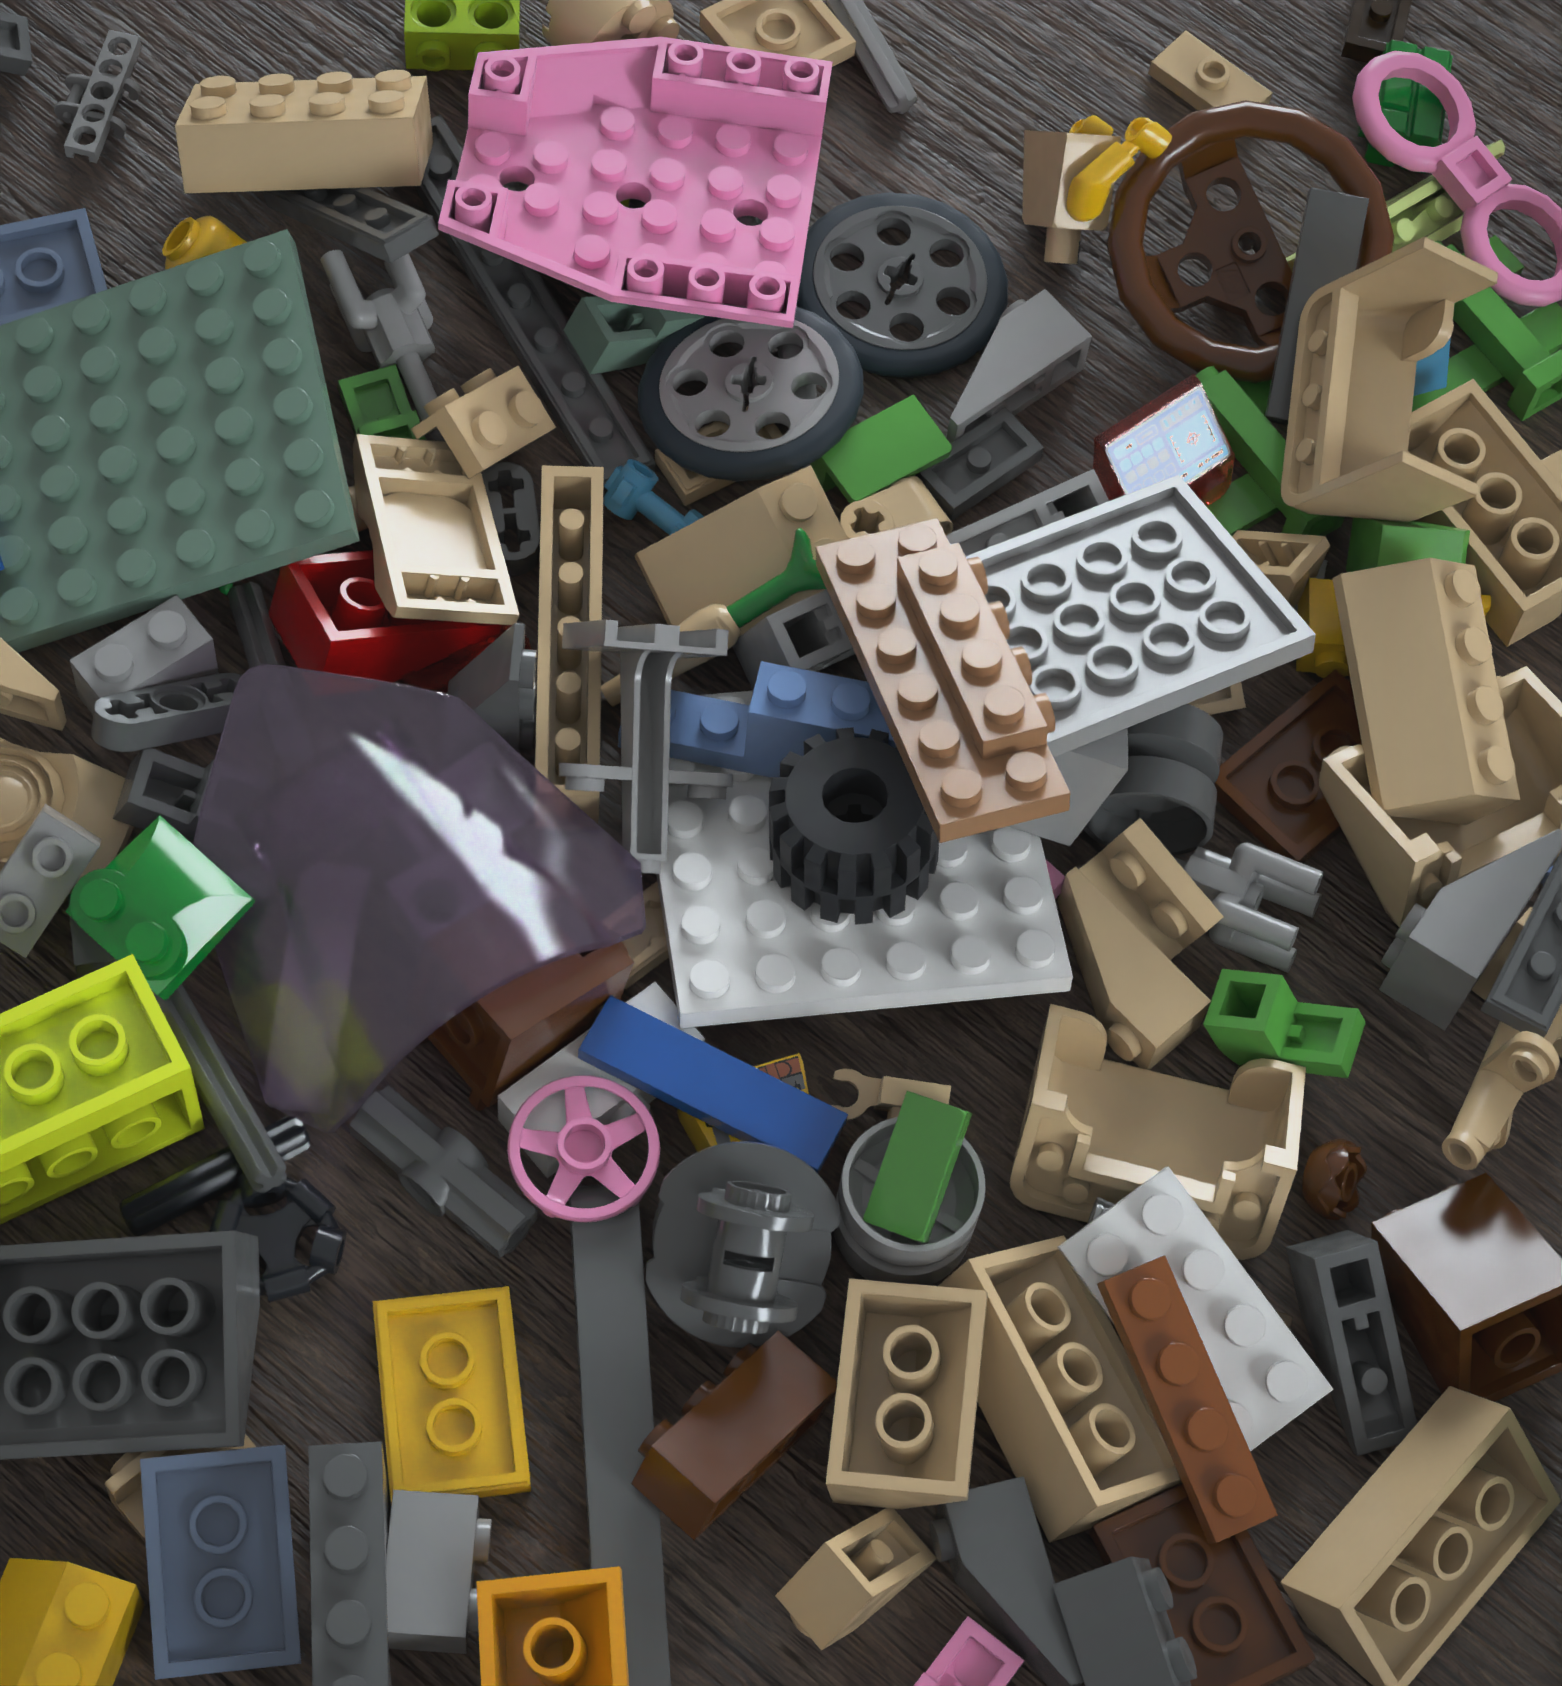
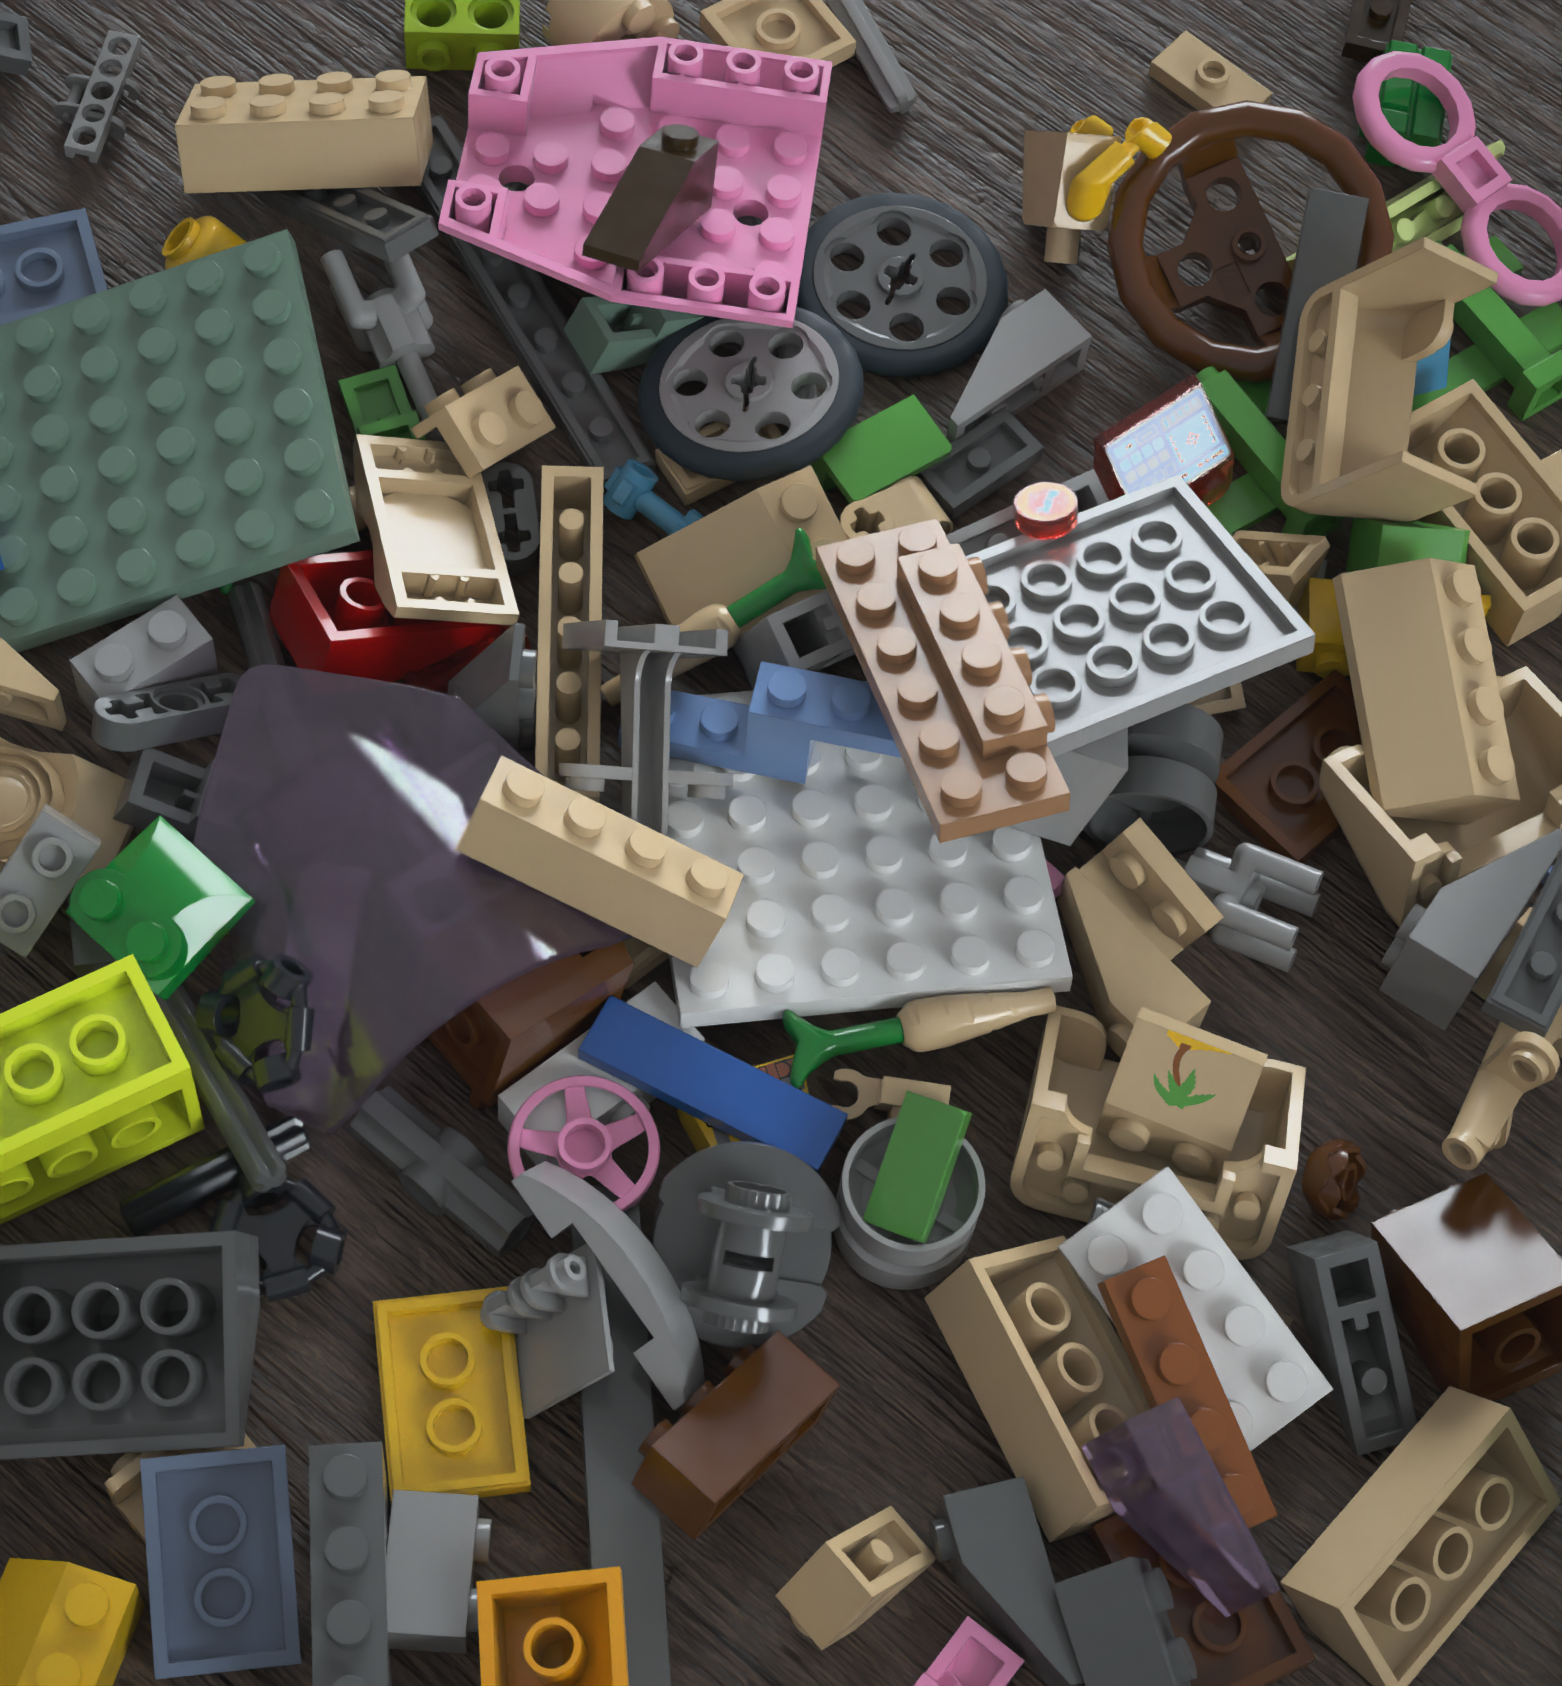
black wheel [769,727,939,925] -> none
tan slope [826,1278,988,1509] -> none
bright green brick [1203,969,1366,1078] -> none
none -> black piece [195,954,315,1093]
none -> tan slope [455,755,744,968]
none -> light grey hinge [480,1243,615,1419]
none -> light grey slope [511,1161,705,1411]
none -> dark brown slope [582,124,719,272]
none -> tan piece [782,987,1056,1089]
none -> clear red tile [1014,482,1078,539]
none -> clear purple slope [1081,1396,1280,1617]
none -> tan slope [1096,1006,1268,1179]

